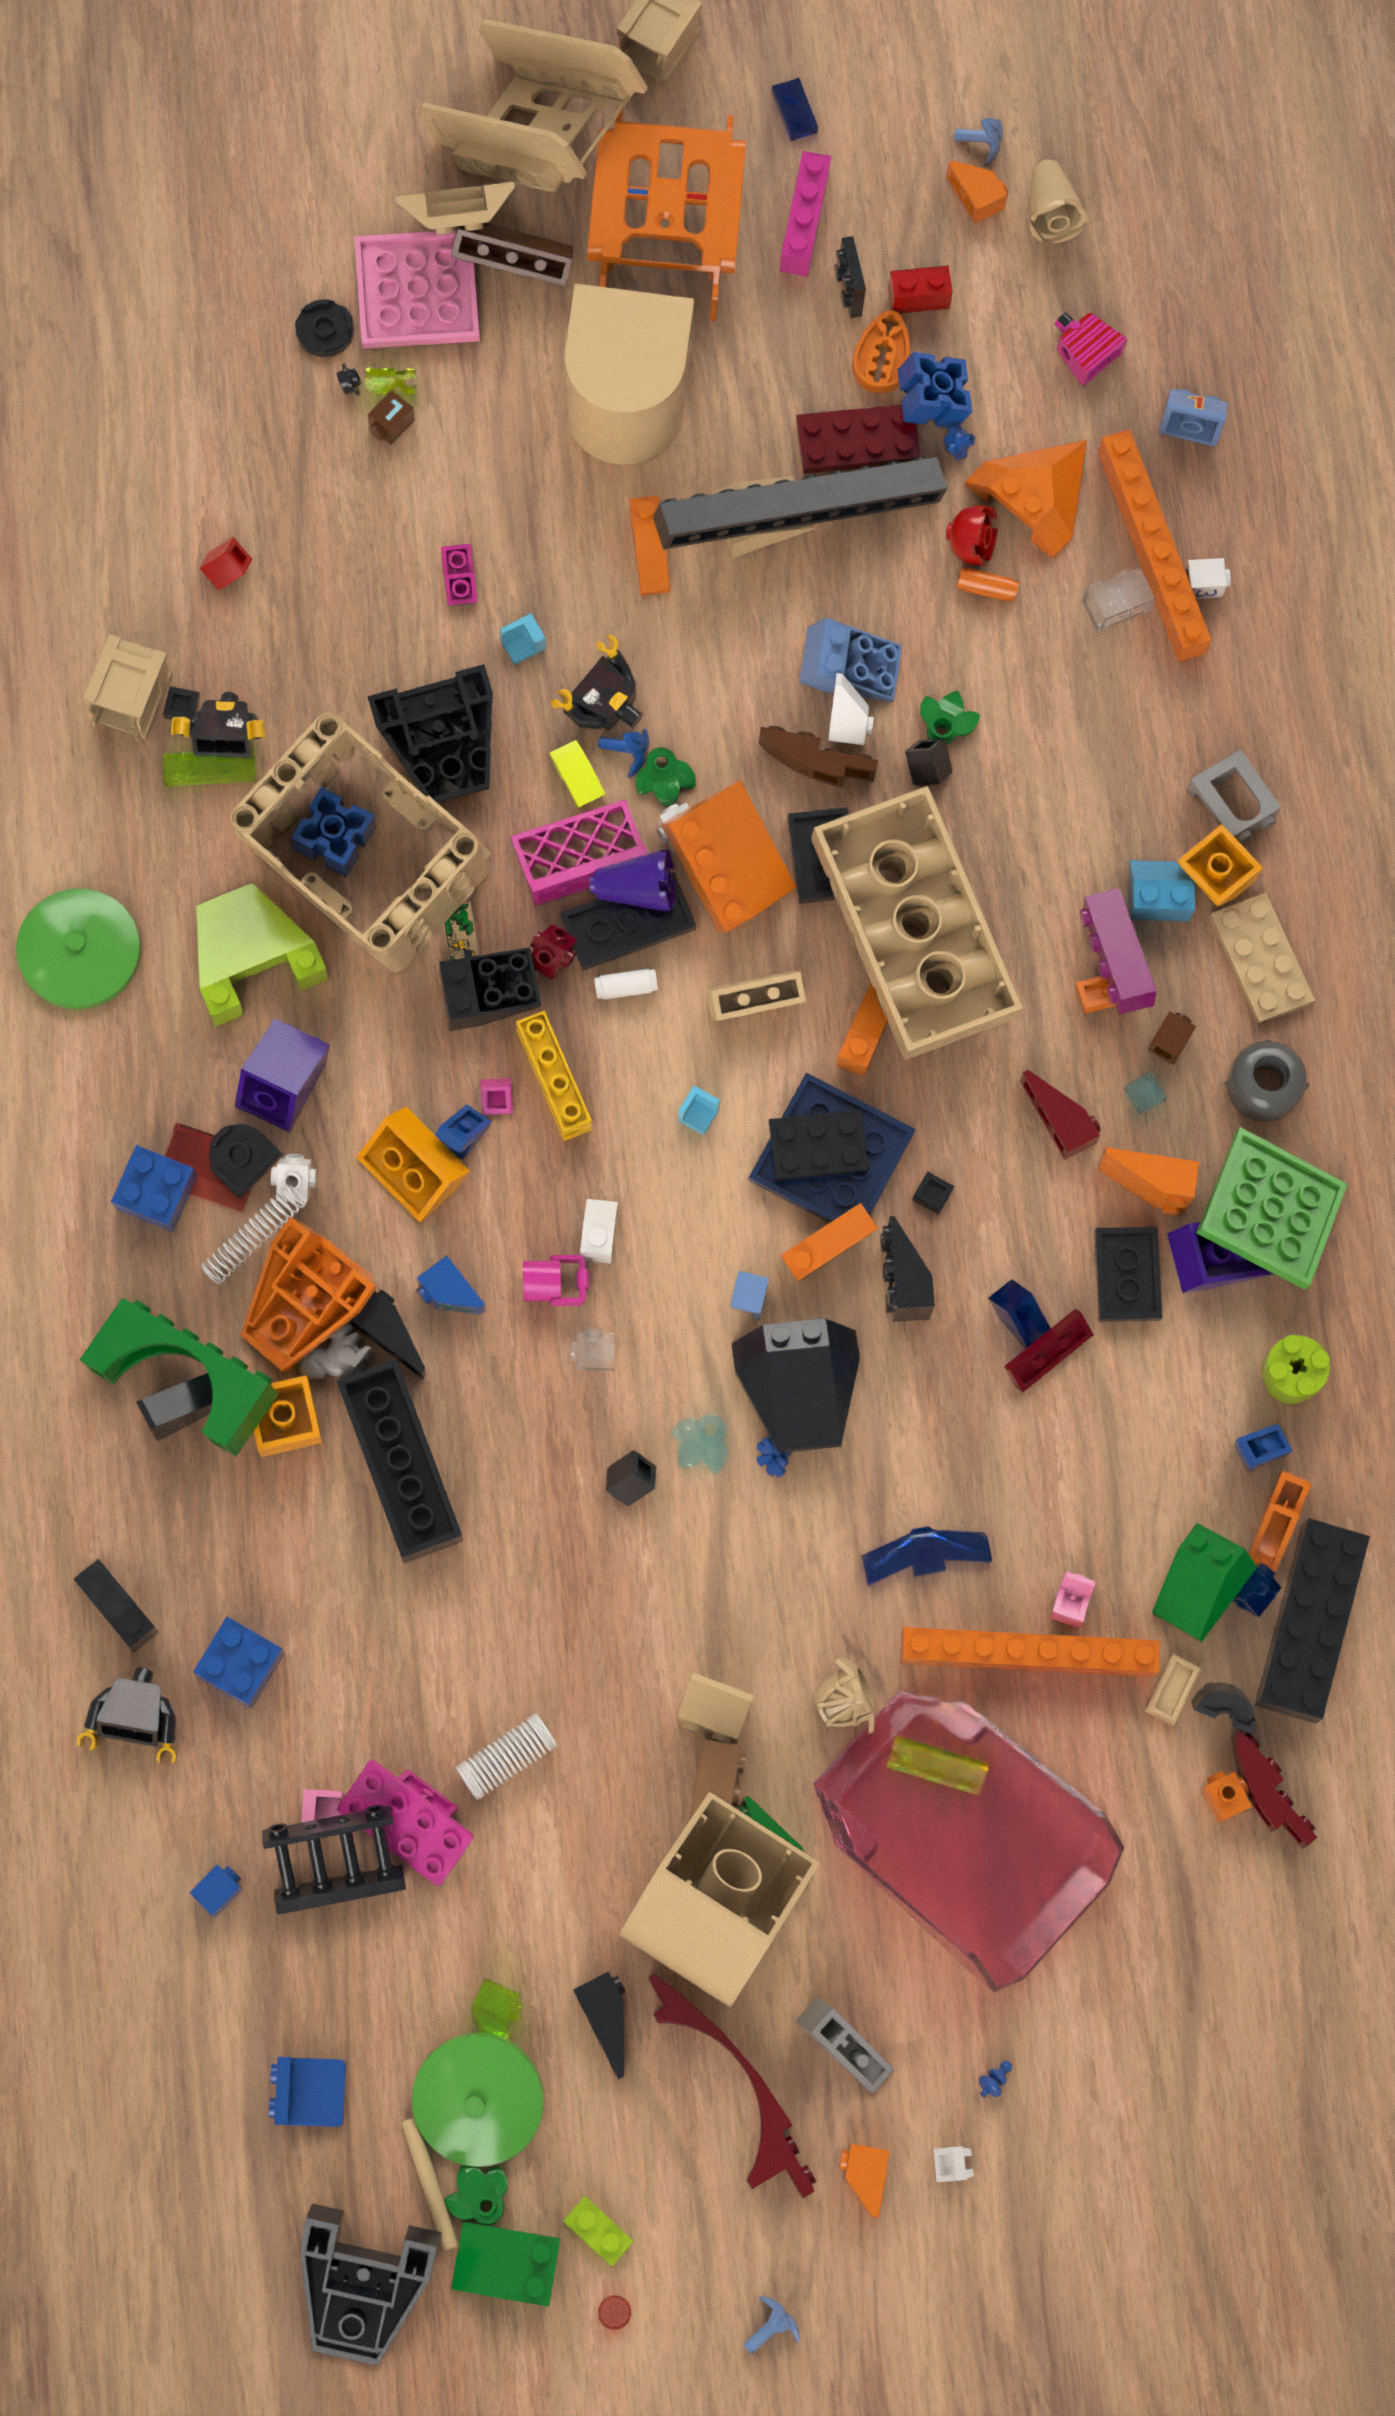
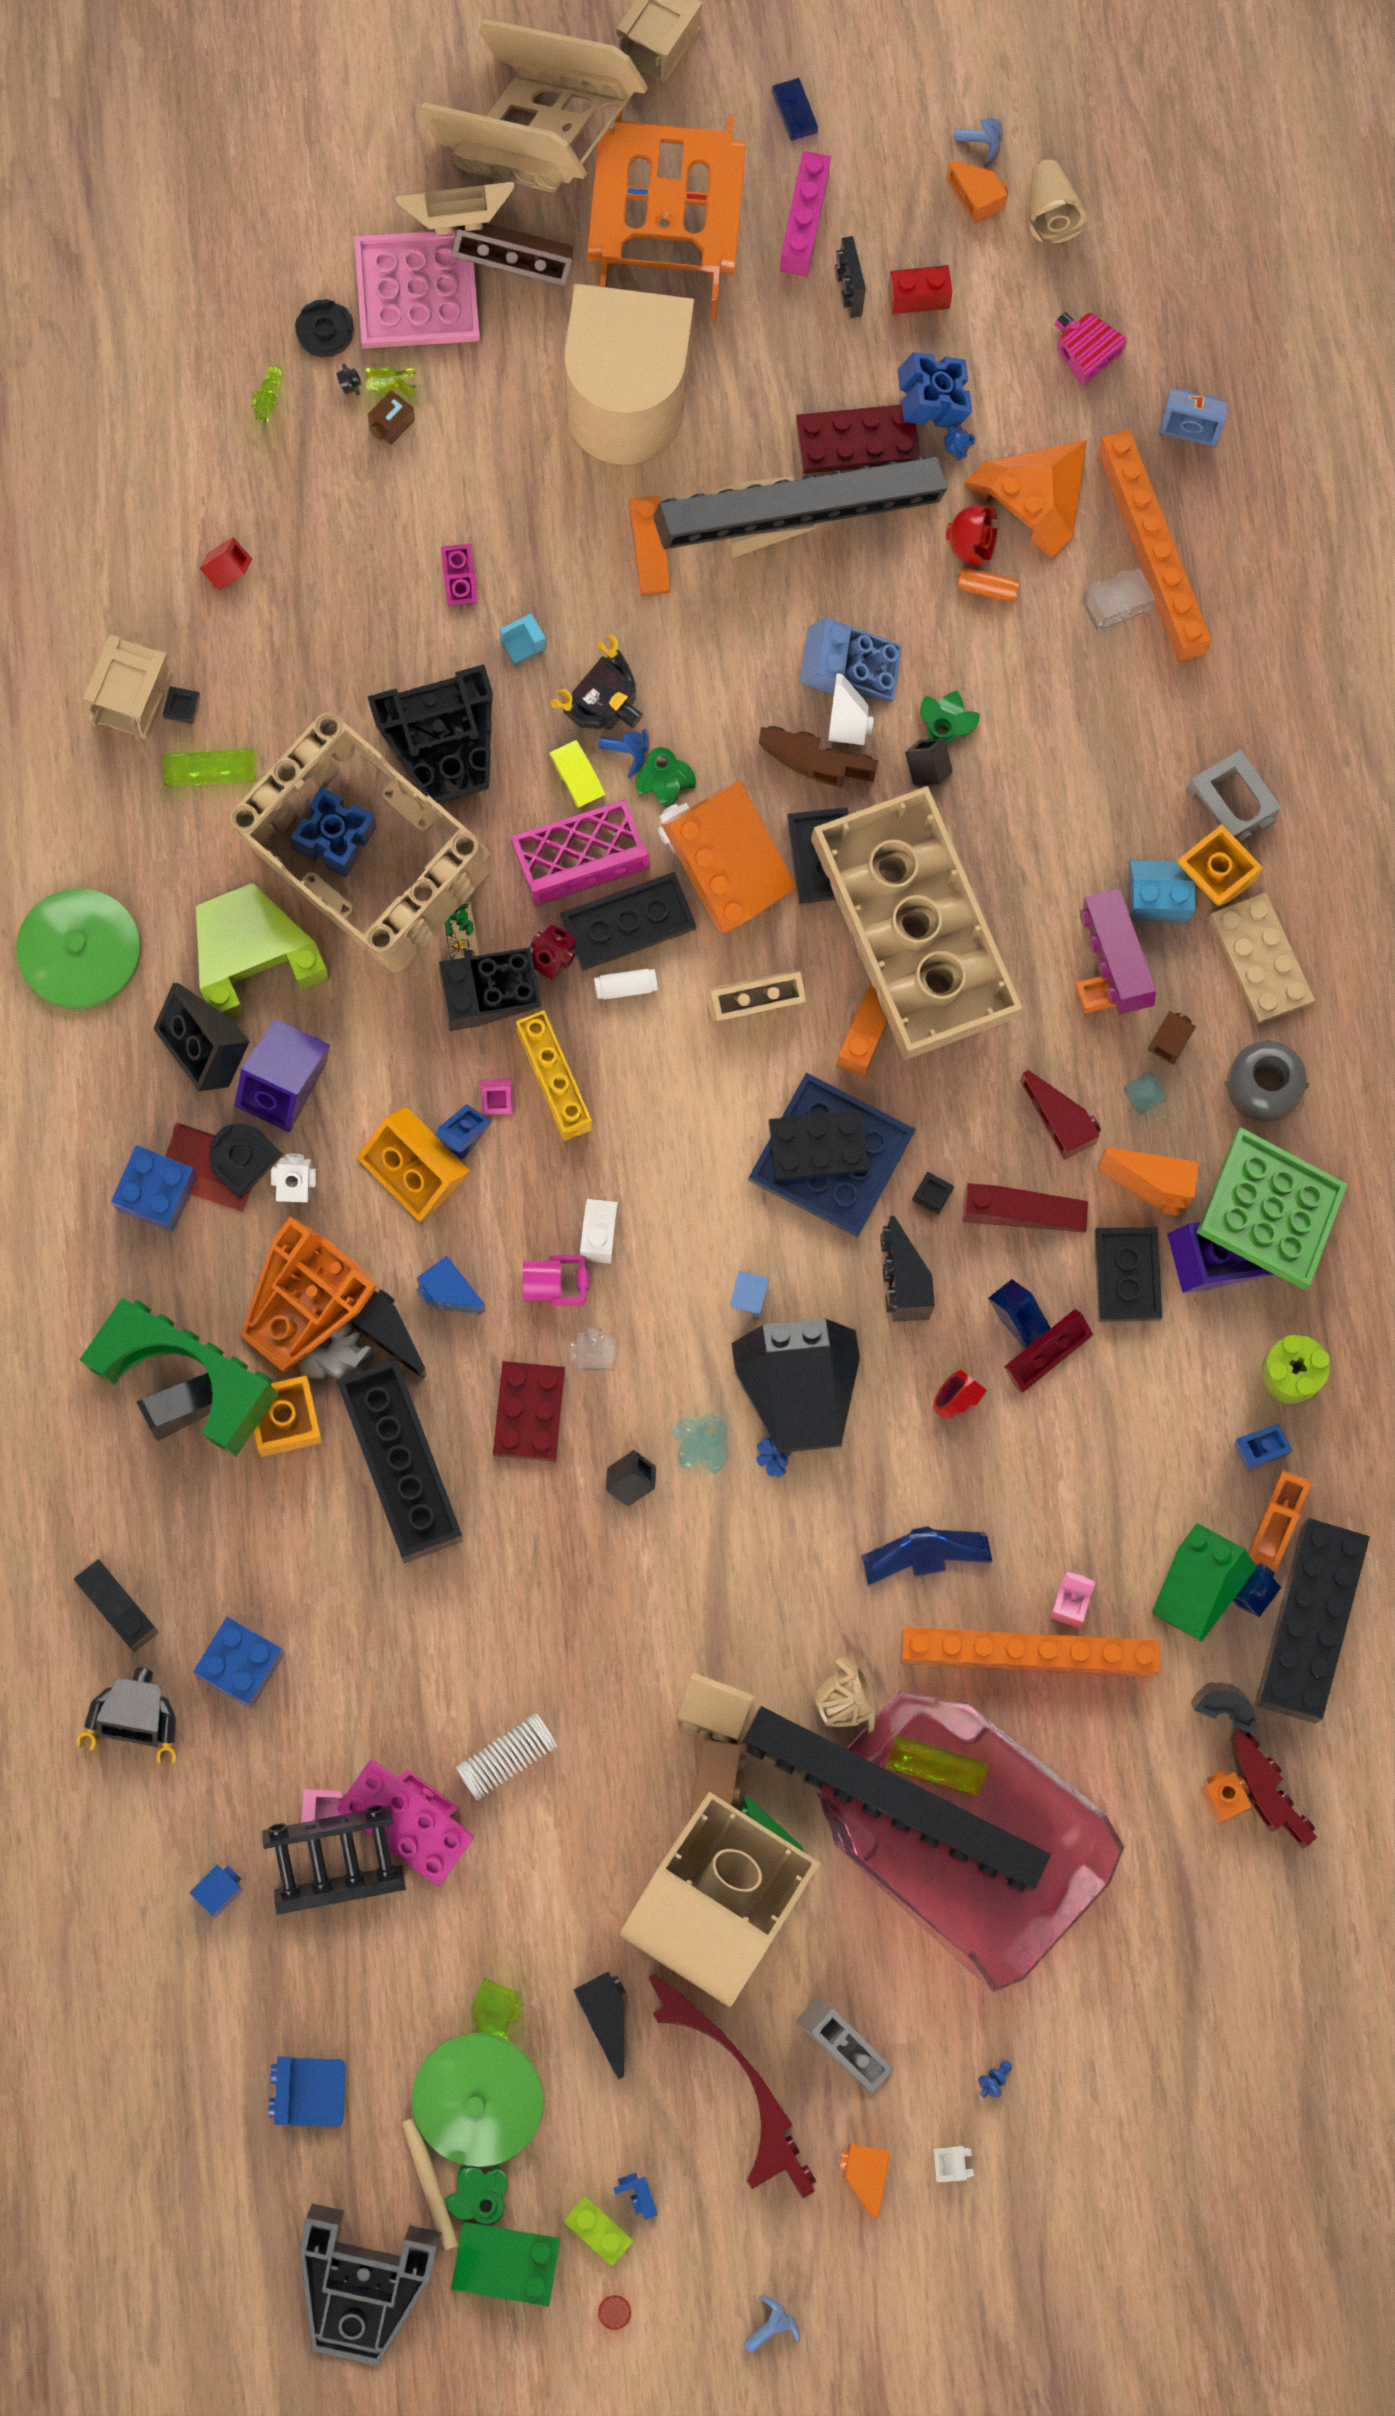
torso [171,692,266,758] -> none
white piece [201,1184,306,1284] -> none
dark purple cone [590,850,675,911] -> none
medium azure panel [677,1085,721,1136] -> none
orange slope [781,1203,878,1281] -> none
orange piece [852,310,910,393] -> none
tan tile [1144,1654,1201,1726] -> none
white brick [1185,558,1231,599] -> none
none -> black slope [153,983,249,1091]
none -> clear neon green plate [251,365,283,423]
none -> dark red plate [493,1361,565,1462]
none -> blue bracket [613,2173,658,2220]
none -> black brick [741,1706,1051,1893]
none -> red rock [933,1370,987,1419]
none -> dark red slope [962,1183,1088,1233]

